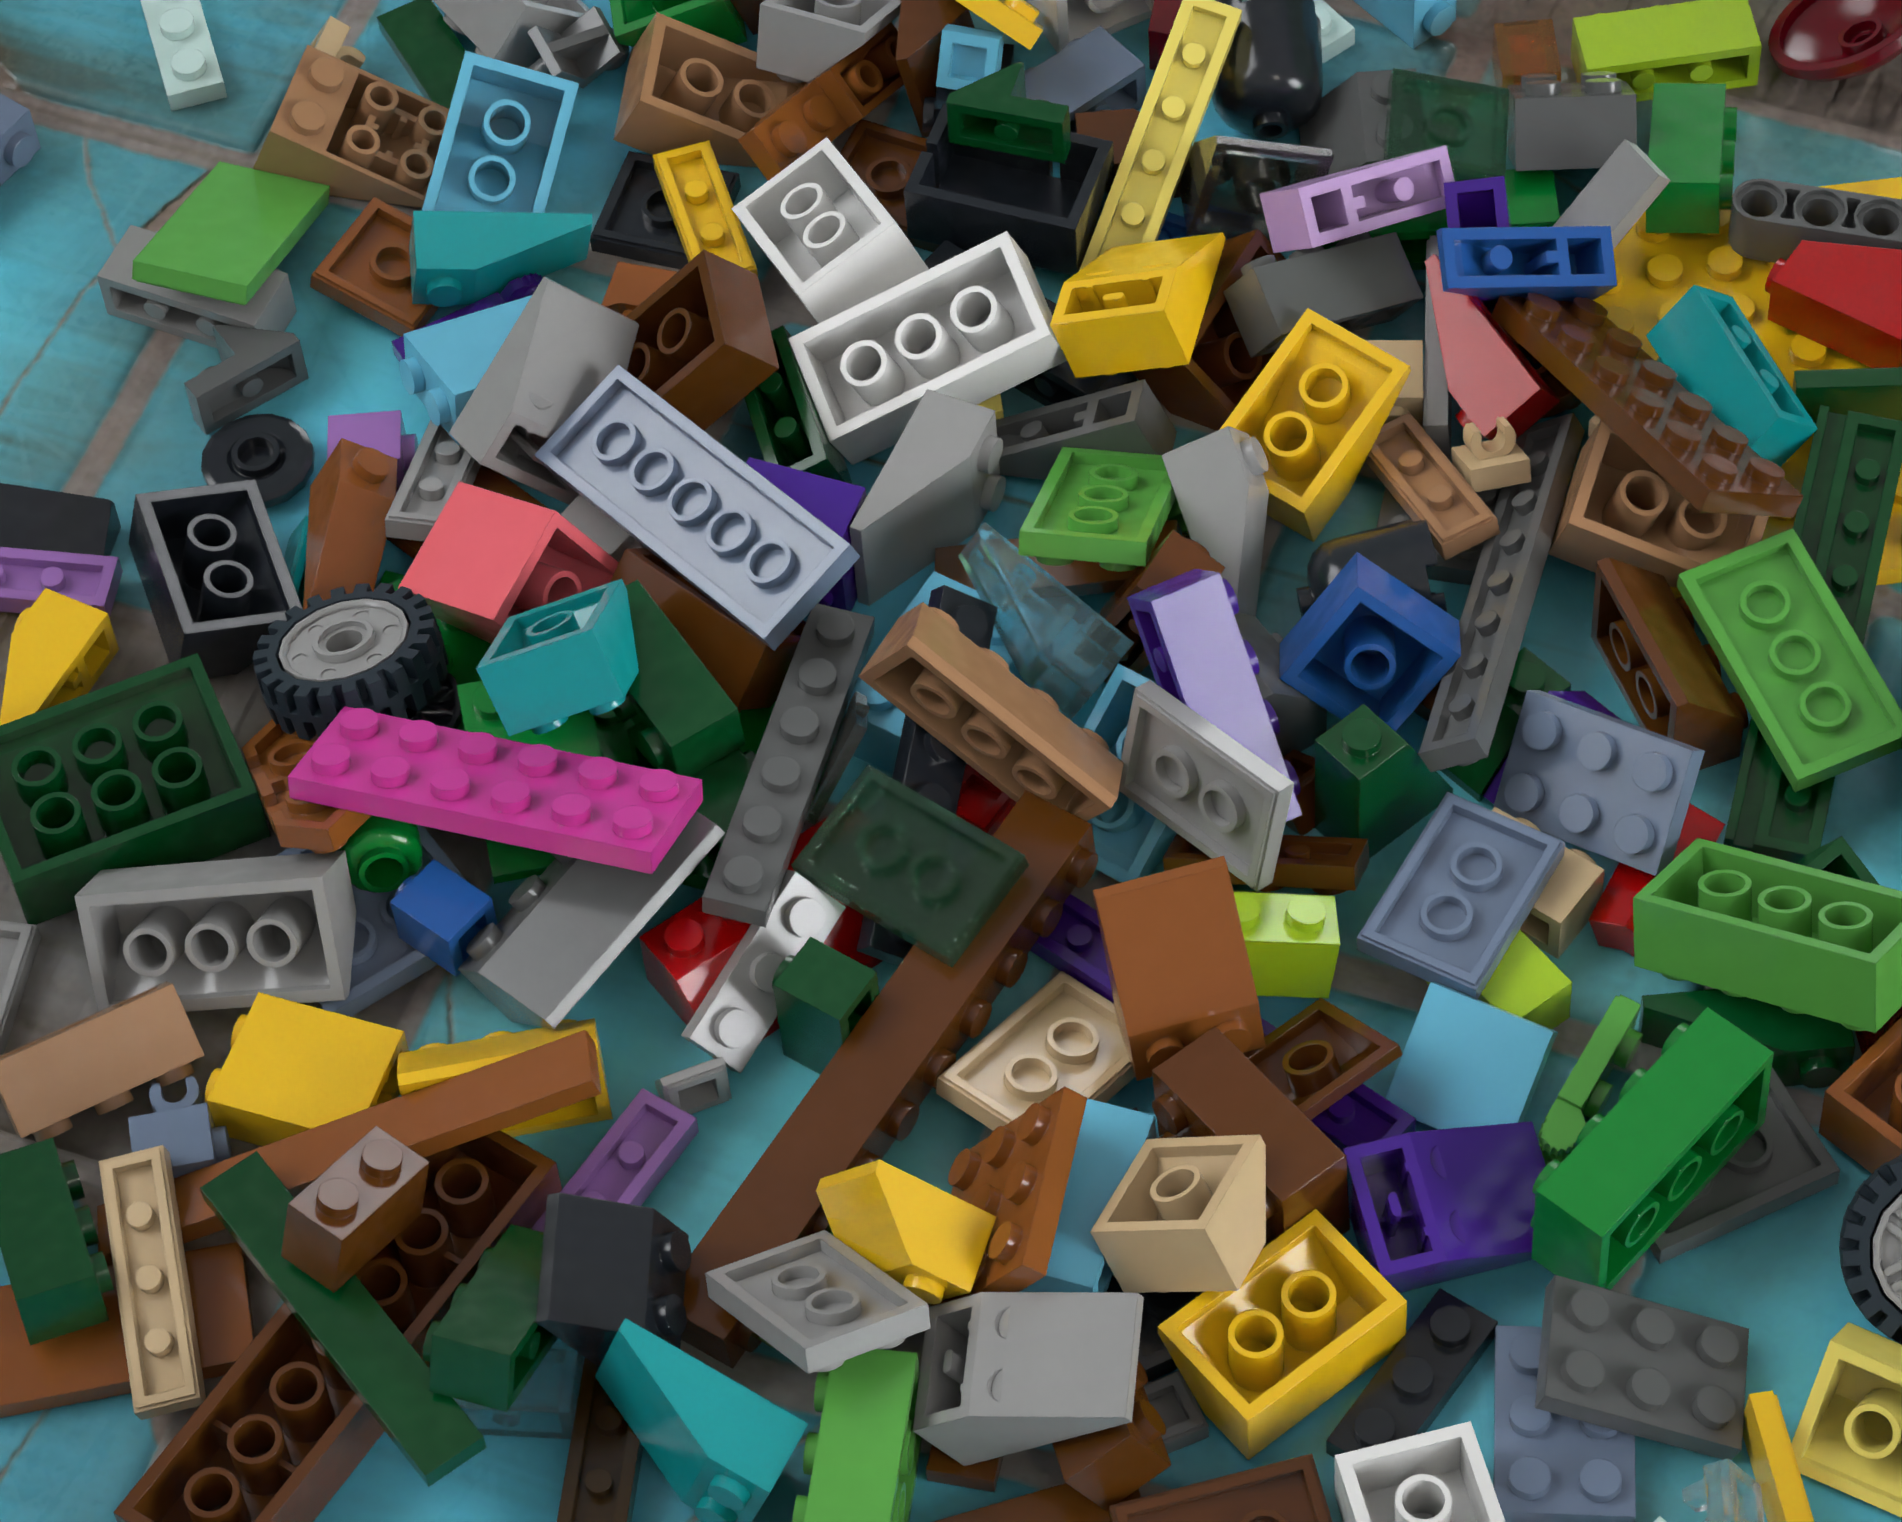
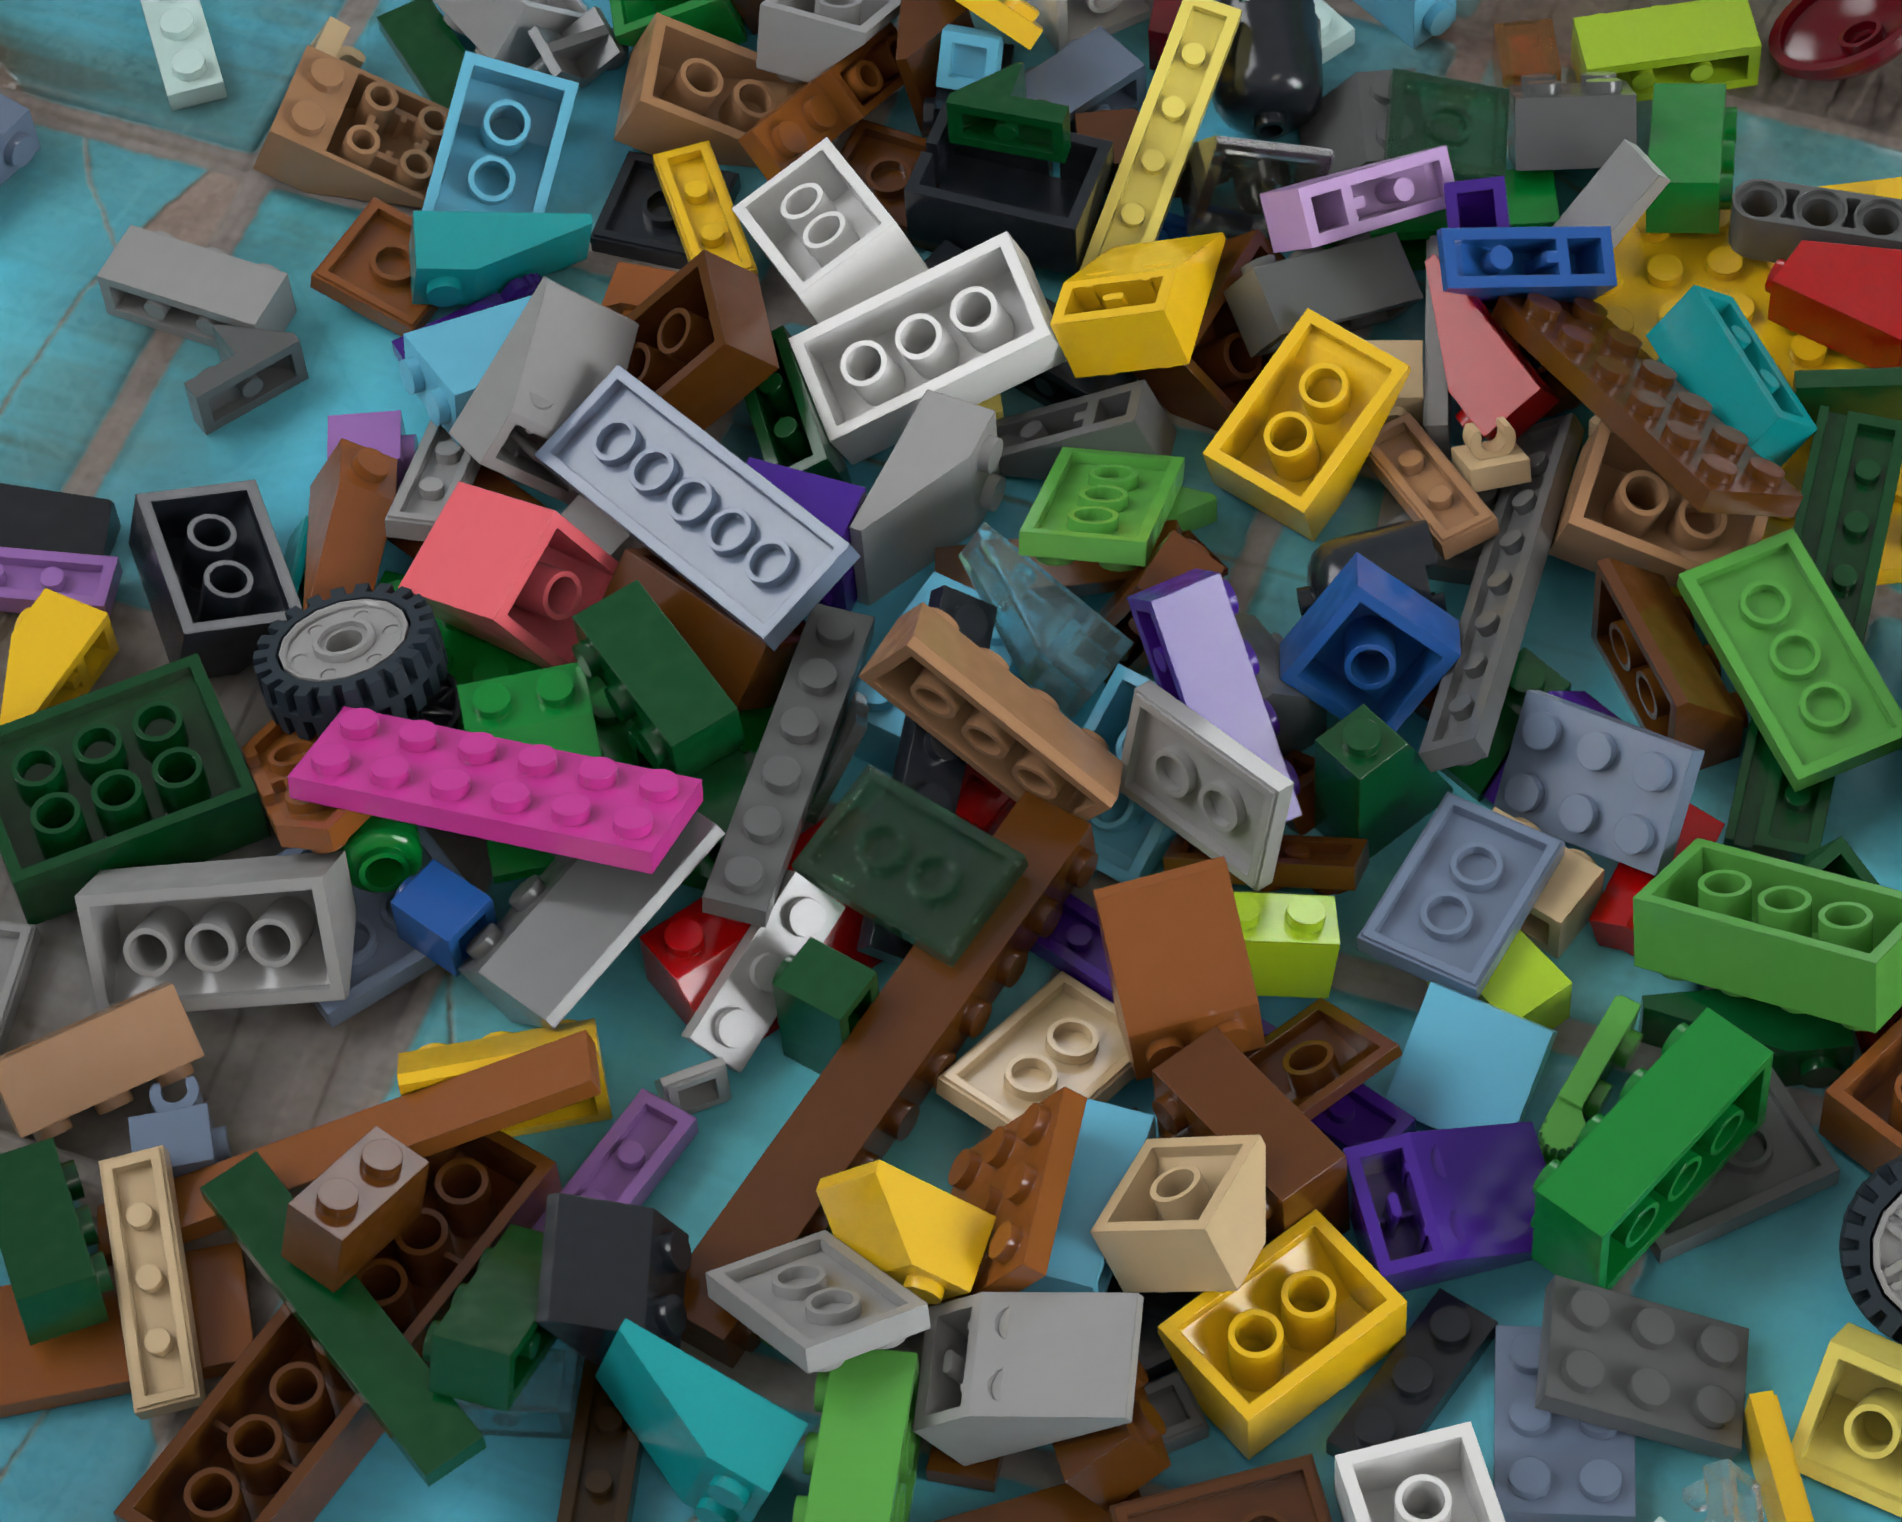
bright green tile [132,161,330,305] -> none
black wheel [201,414,315,509] -> none
yellow brick [205,992,409,1146] -> none
teal slope [476,578,639,736] -> none
light grey slope [1161,426,1269,616] -> none

